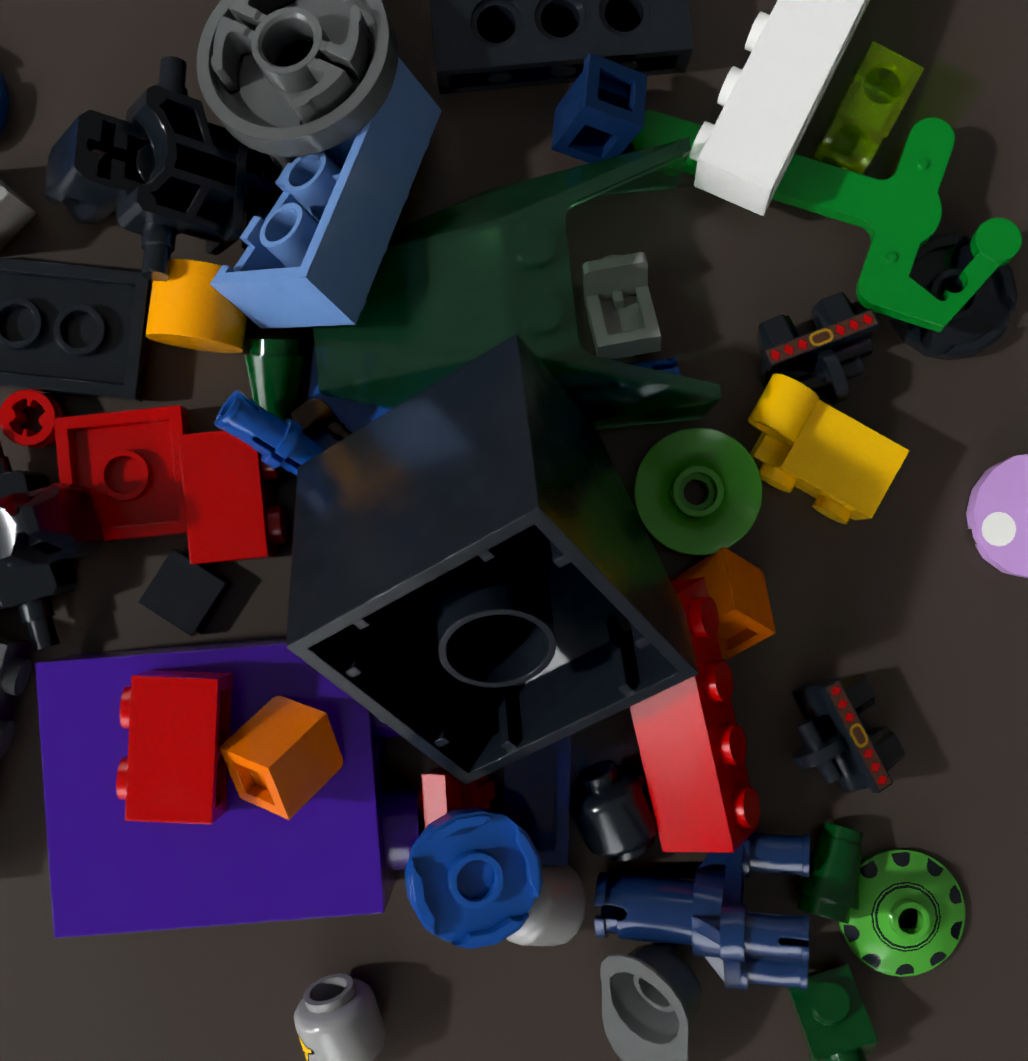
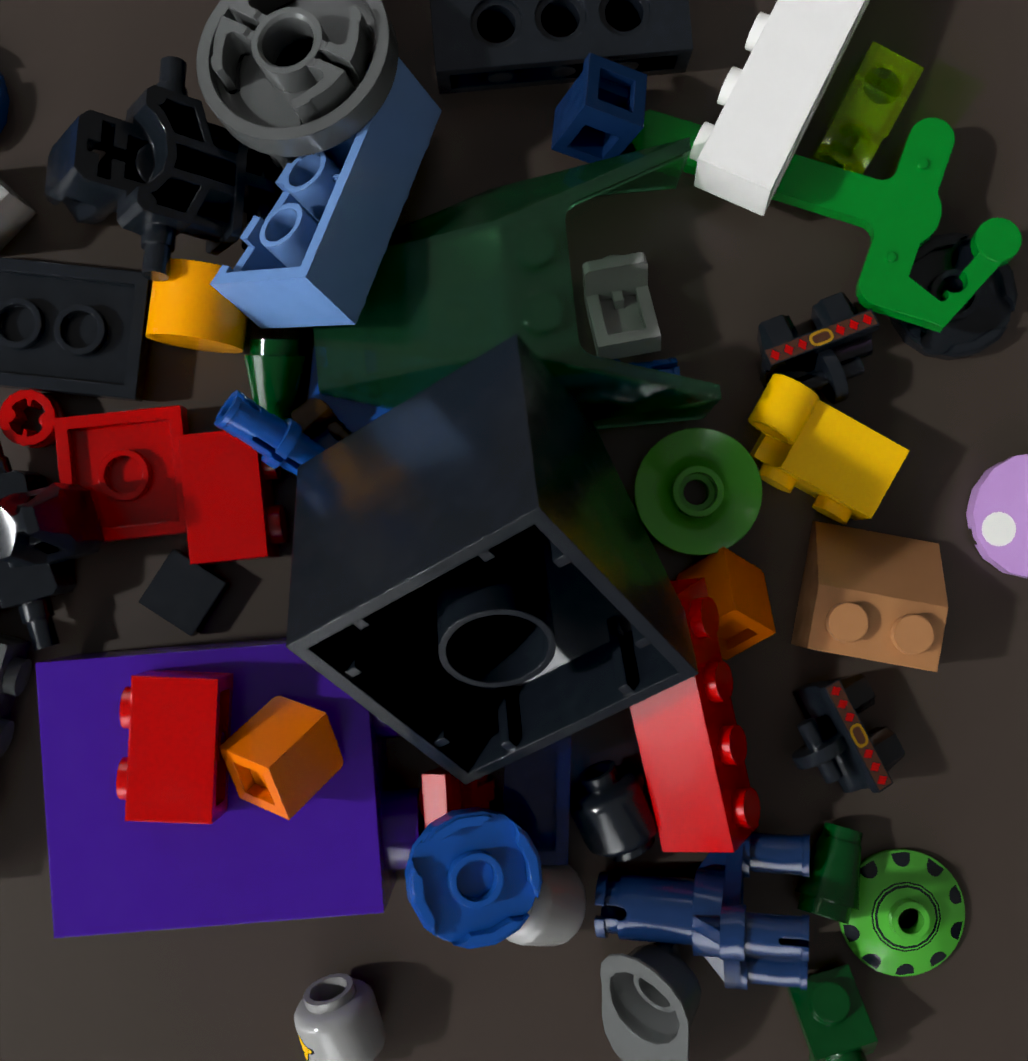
none -> medium nougat slope [791,521,949,672]

